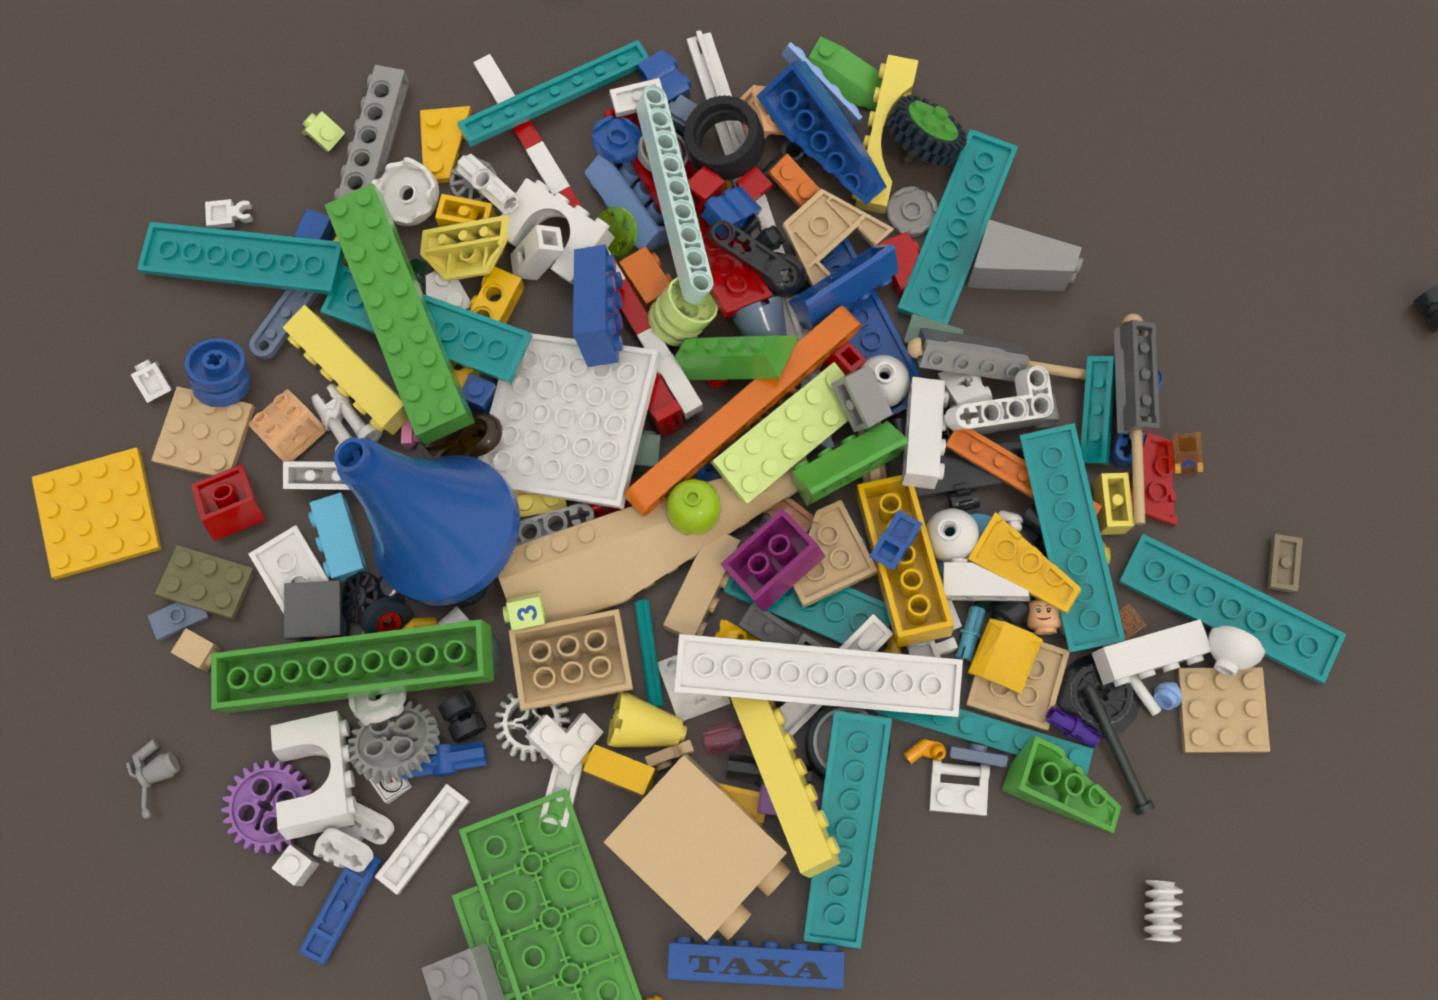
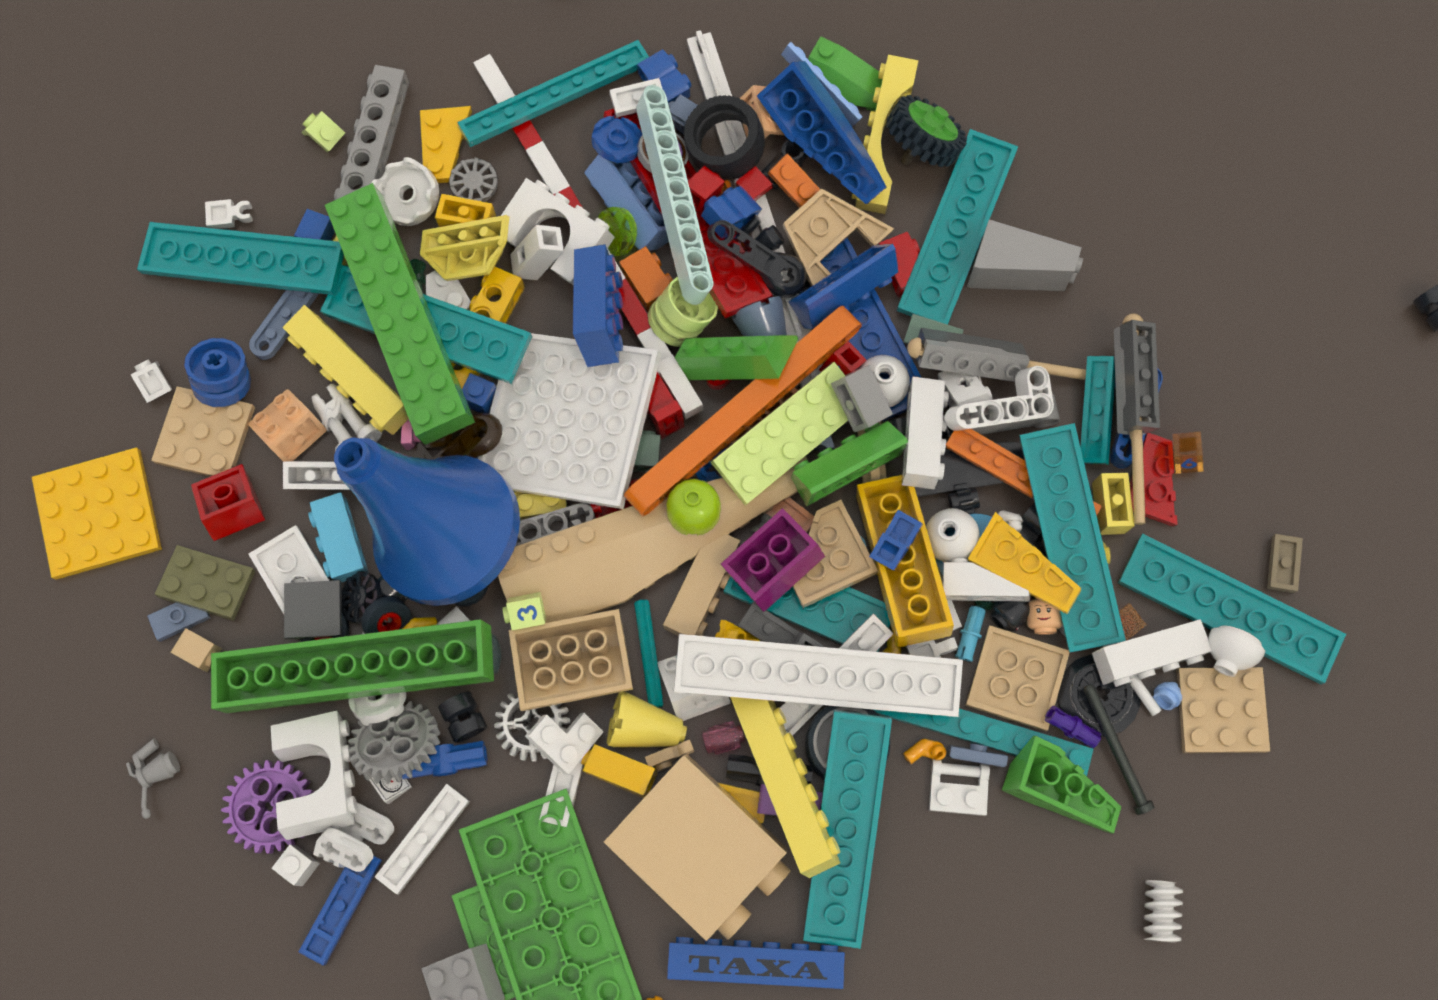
white piece [457,154,520,214] -> none
light grey tile [886,186,938,238] -> none
yellow slope [968,618,1043,695] -> none

